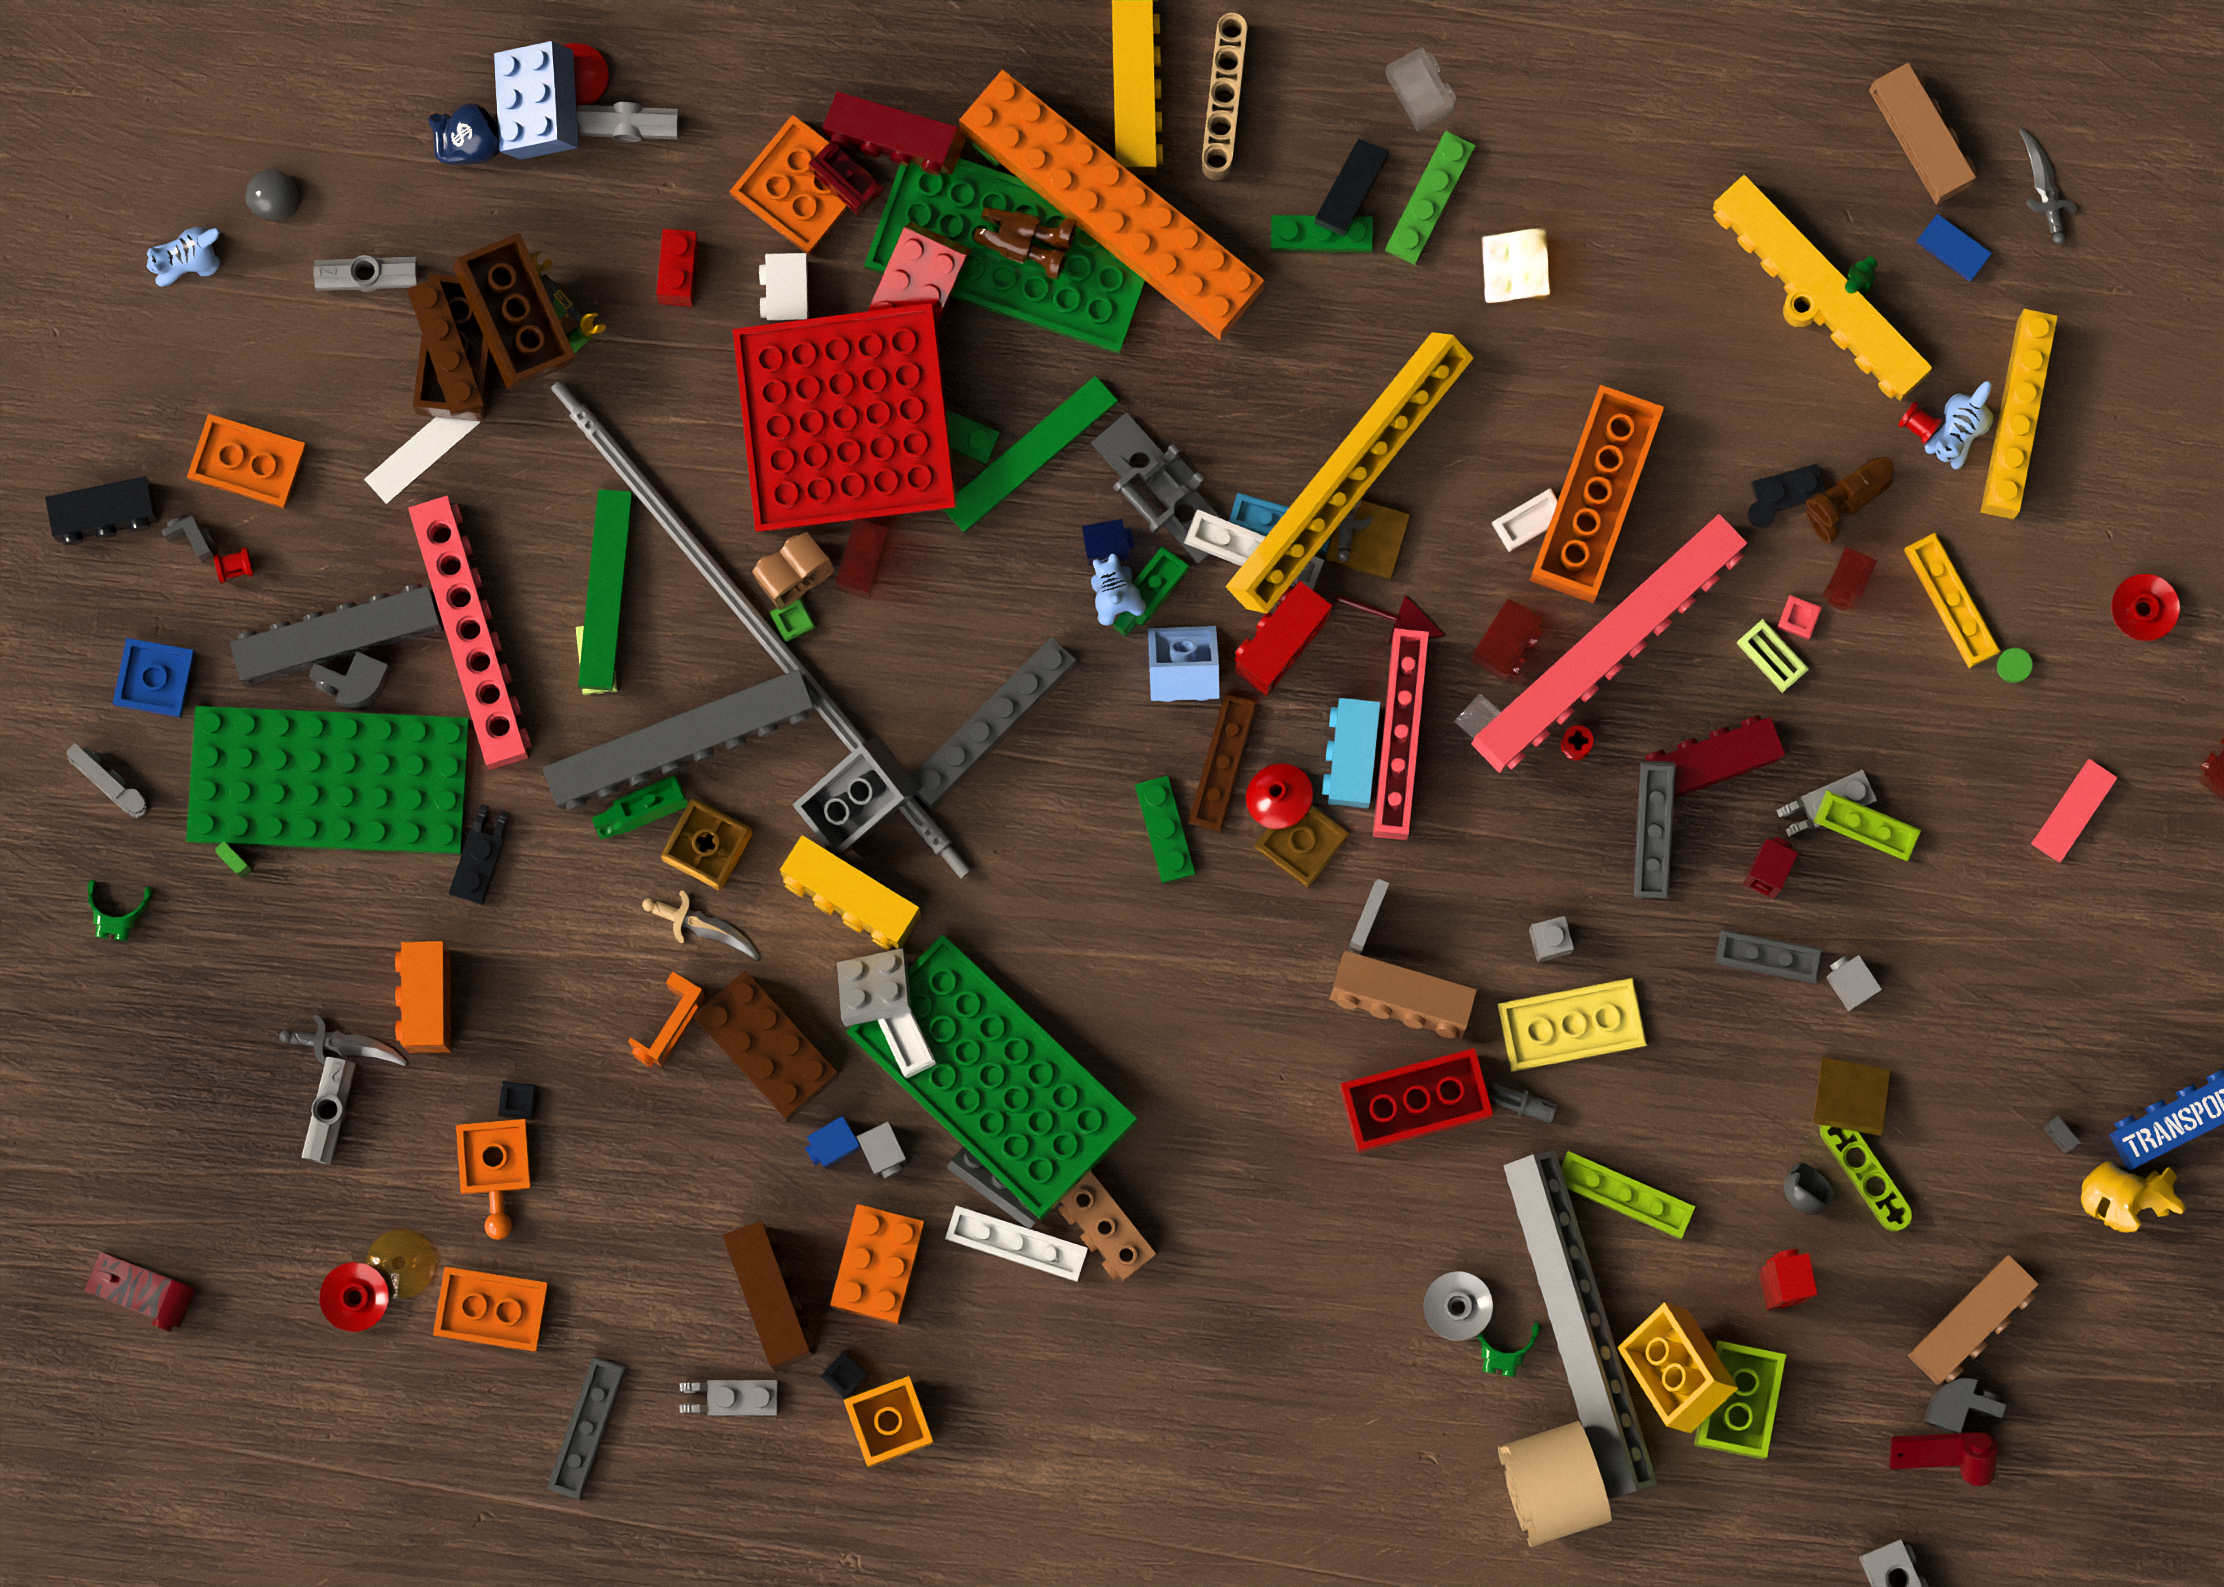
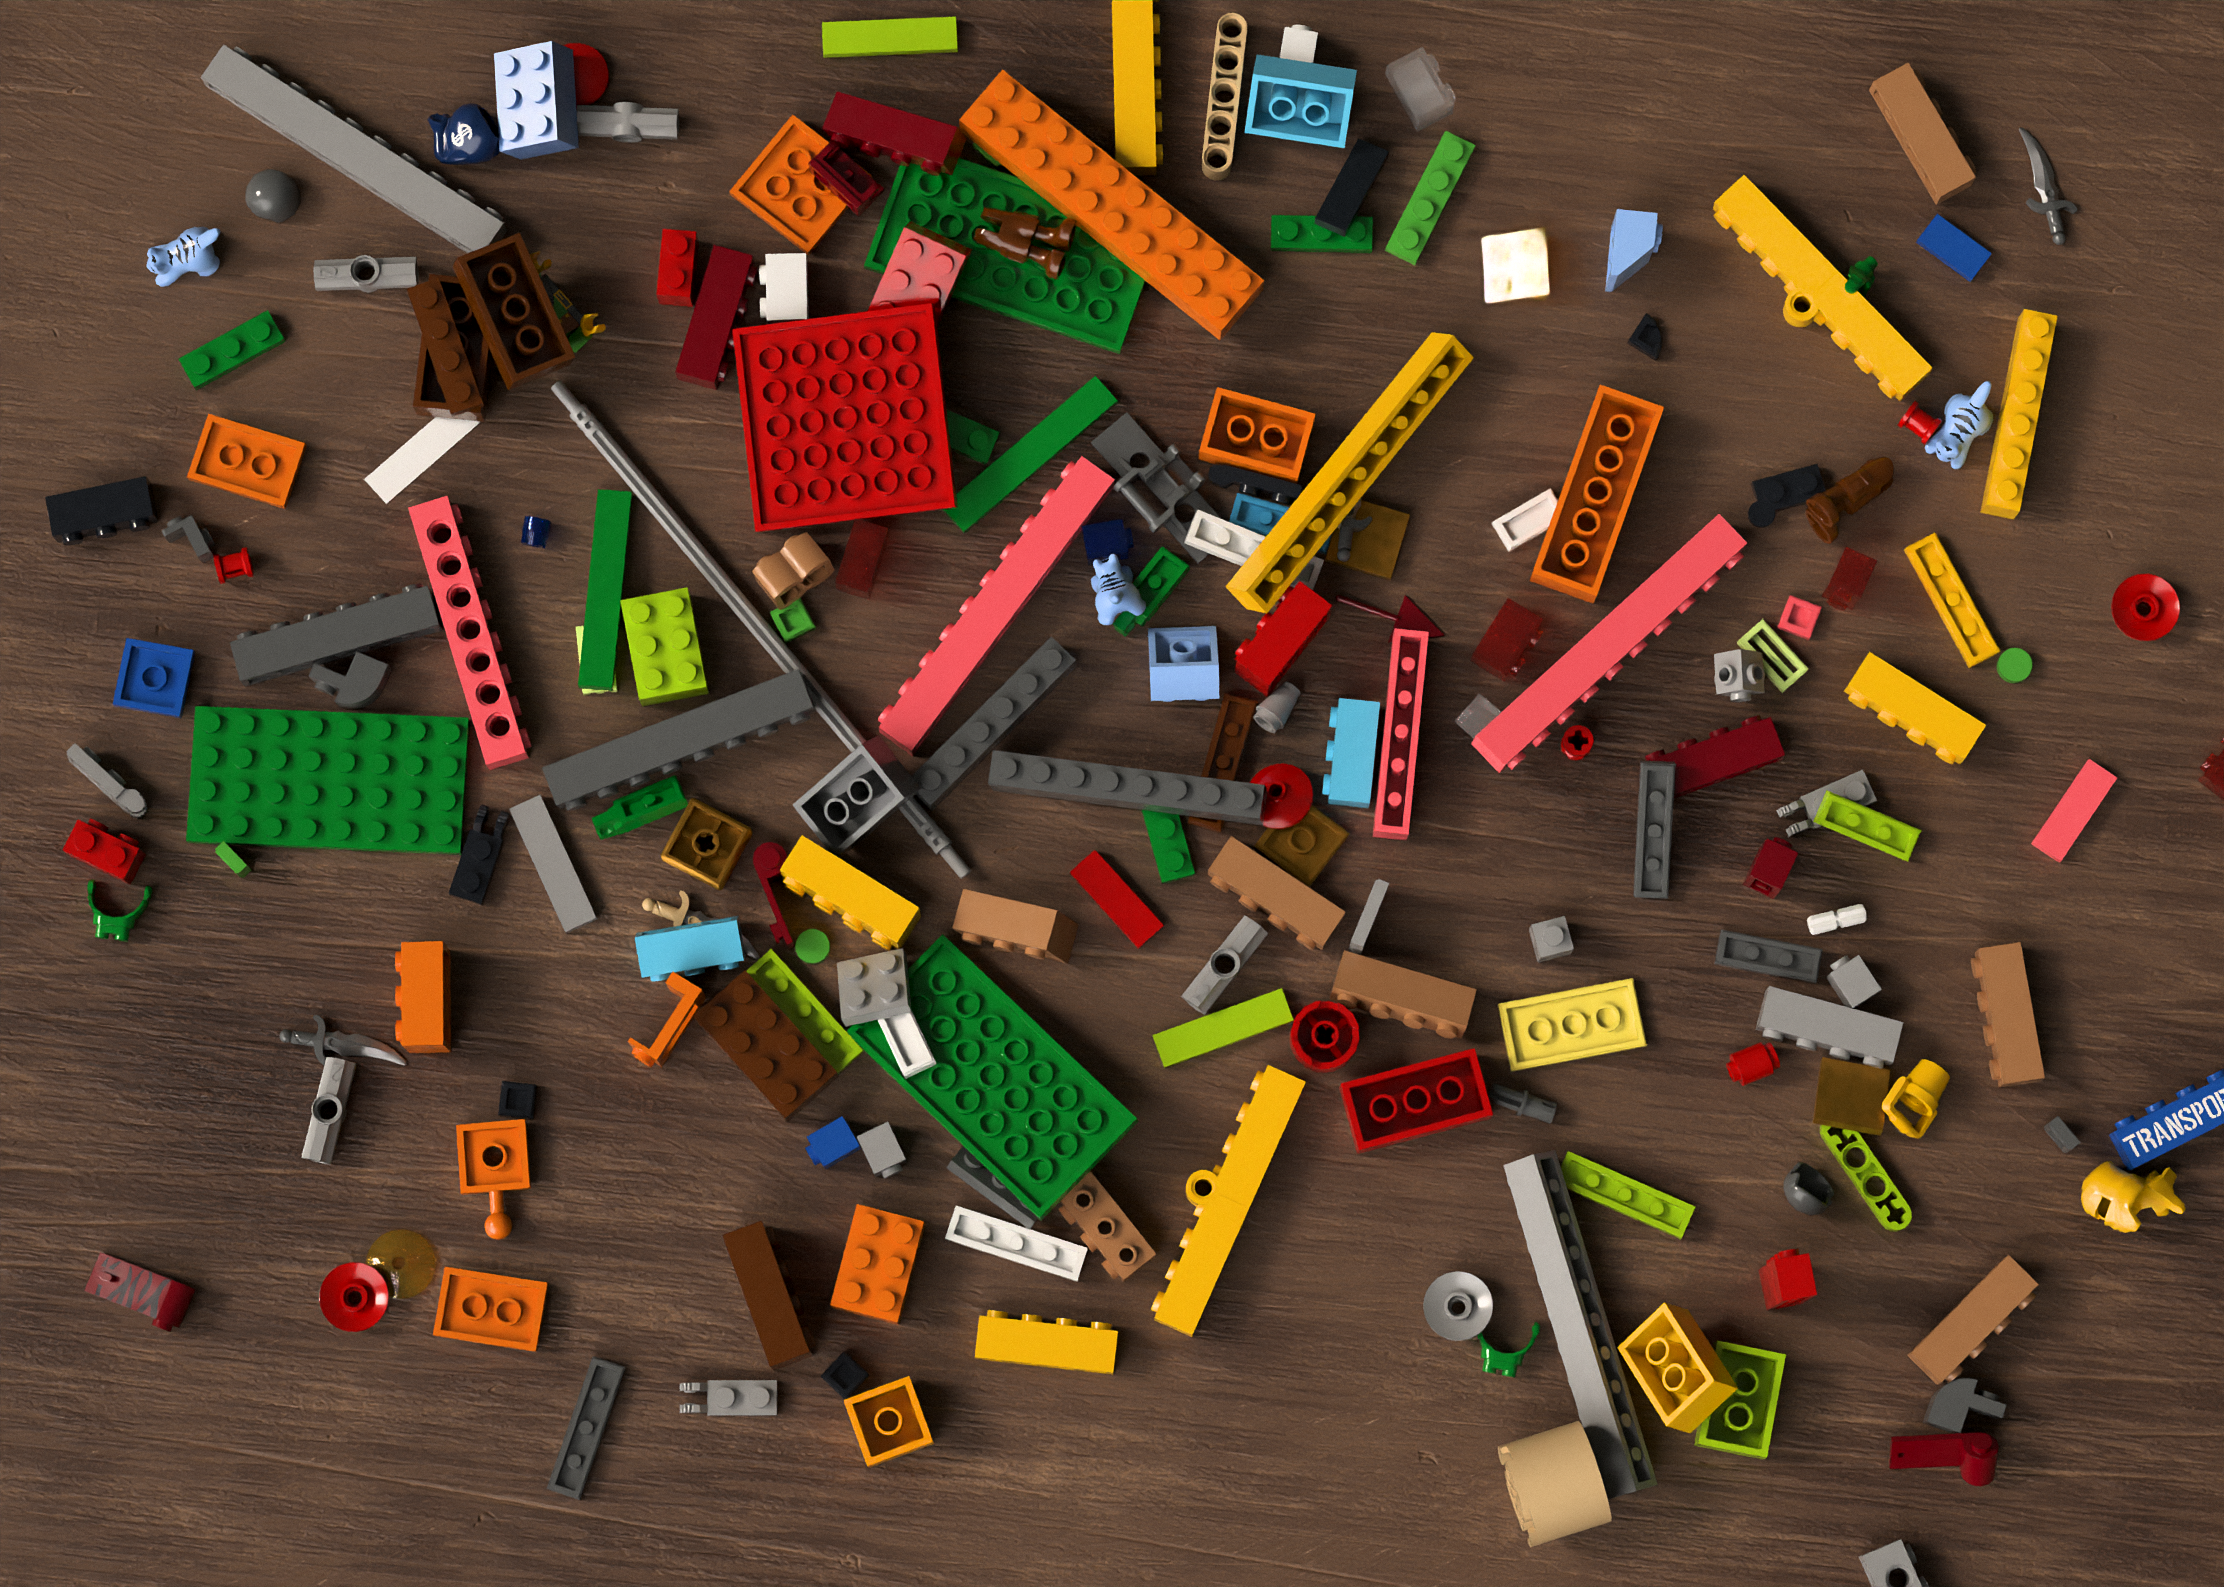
none -> red brick [62,818,146,885]
none -> green plate [179,310,286,391]
none -> light grey brick [201,44,507,253]
none -> light grey tile [509,795,597,934]
none -> clear blue hose [521,516,552,549]
none -> lime brick [620,587,709,707]
none -> medium azure brick [635,916,746,982]
none -> dark red brick [675,245,759,390]
none -> lime plate [746,949,864,1074]
none -> dark red door [753,842,795,950]
none -> bright green tile [795,929,830,965]
none -> lime tile [822,17,958,58]
none -> coral brick [878,456,1115,756]
none -> medium nougat wedge [952,889,1079,964]
none -> yellow brick [975,1310,1118,1375]
none -> dark grey brick [988,750,1268,825]
none -> red tile [1069,850,1164,950]
none -> yellow hinge [1151,1065,1306,1337]
none -> lime tile [1152,988,1294,1069]
none -> light grey piece [1181,915,1268,1015]
none -> orange brick [1198,387,1316,484]
none -> black hinge [1208,463,1303,505]
none -> medium nougat brick [1208,836,1346,950]
none -> medium azure brick [1244,54,1357,148]
none -> light grey cone [1253,682,1301,733]
none -> white brick [1280,25,1318,63]
none -> red brick [1290,1001,1360,1073]
none -> light blue slope [1605,209,1663,292]
none -> black tile [1627,313,1662,361]
none -> light grey brick [1714,649,1765,702]
none -> red brick [1726,1042,1780,1086]
none -> light grey brick [1755,986,1904,1069]
none -> white piece [1807,904,1867,935]
none -> yellow brick [1844,652,1986,764]
none -> yellow piece [1882,1059,1950,1139]
none -> medium nougat brick [1971,942,2045,1088]

